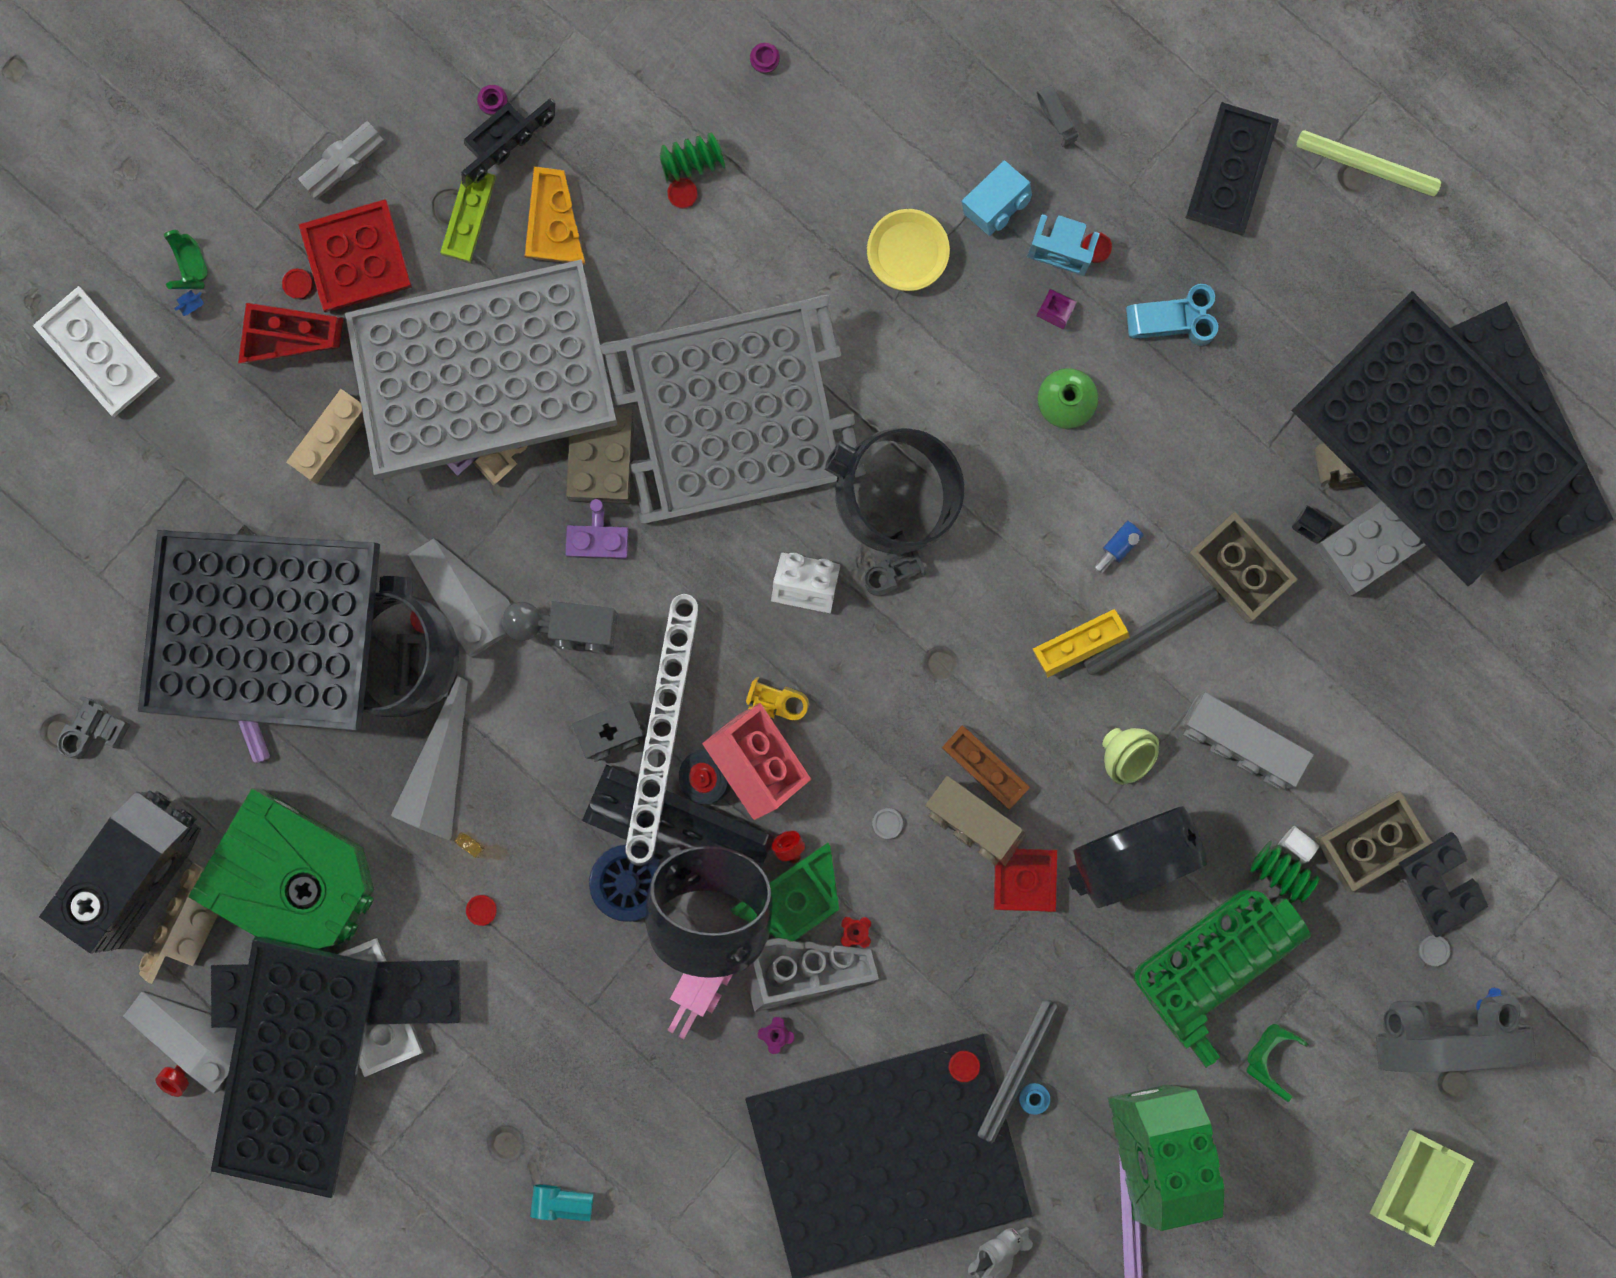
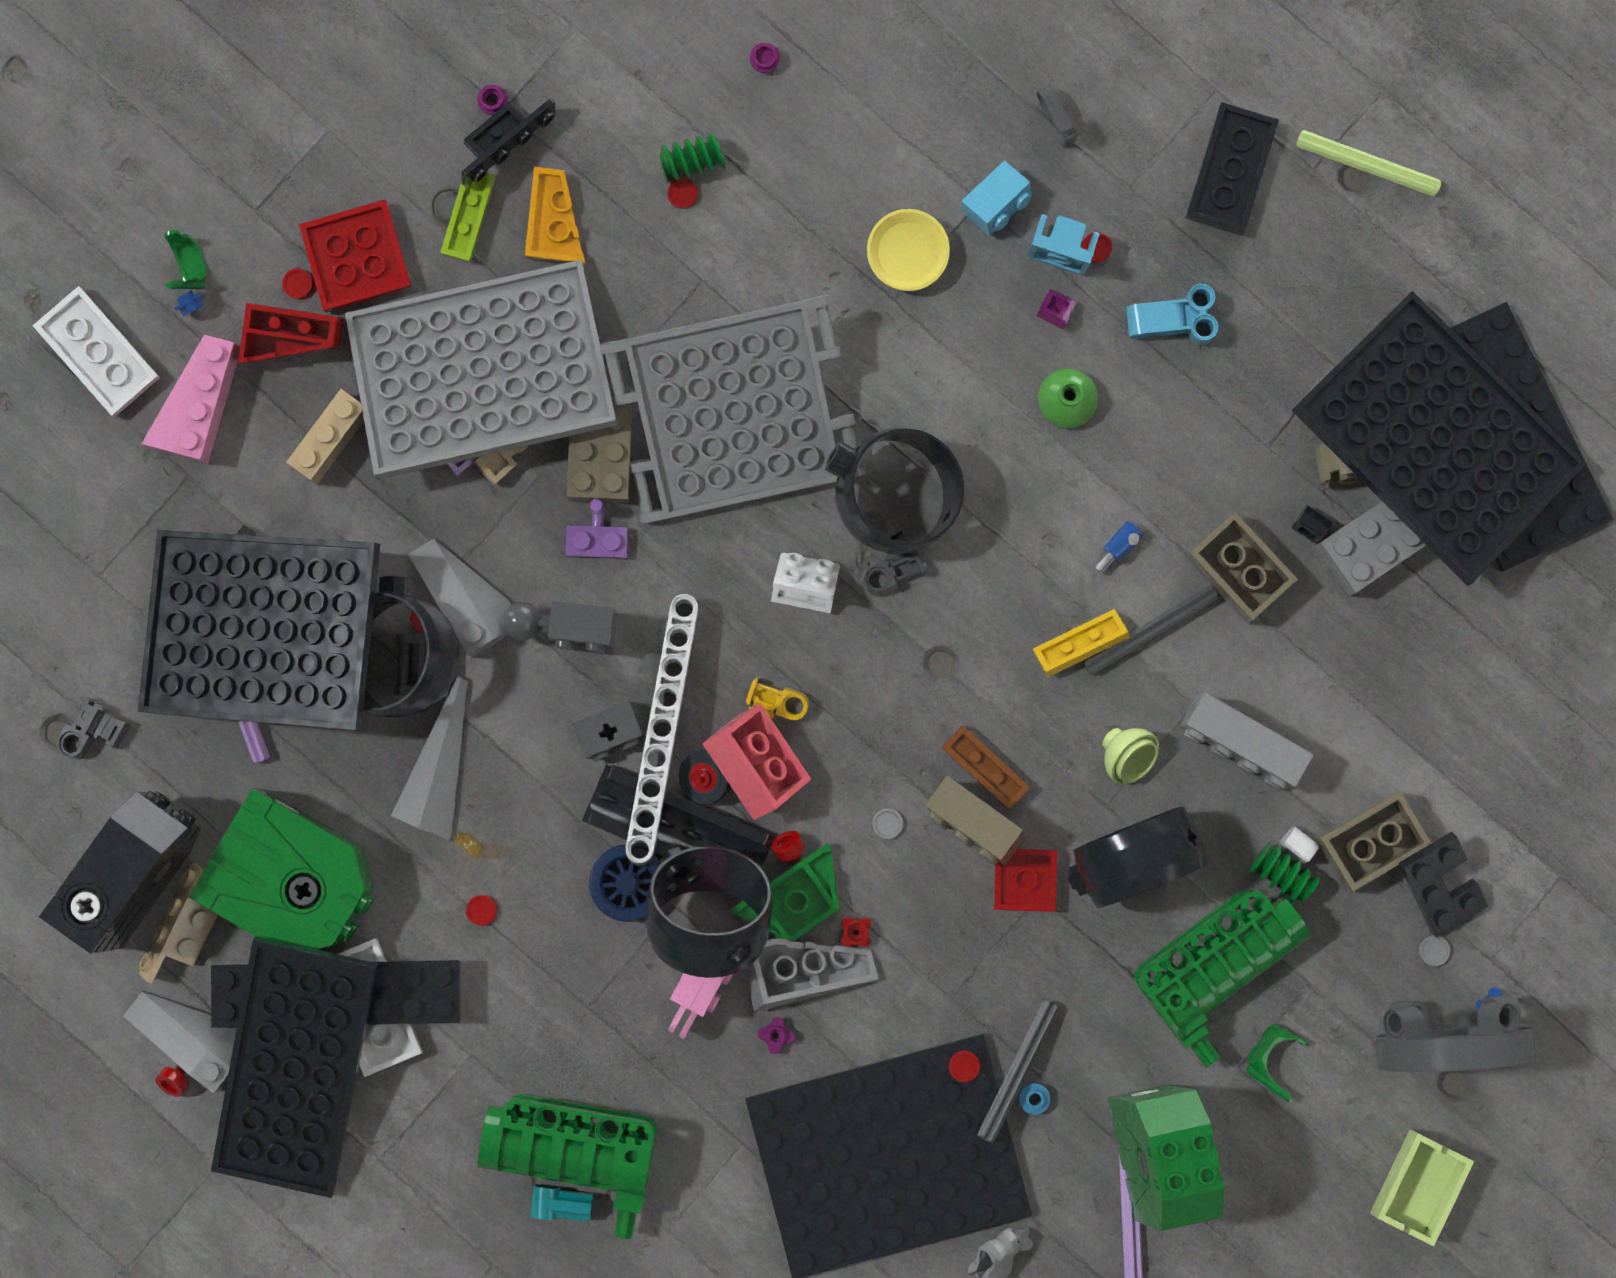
light grey piece [298,121,385,200] -> none
none -> bright pink wedge [141,335,240,464]
none -> green piece [478,1093,657,1239]

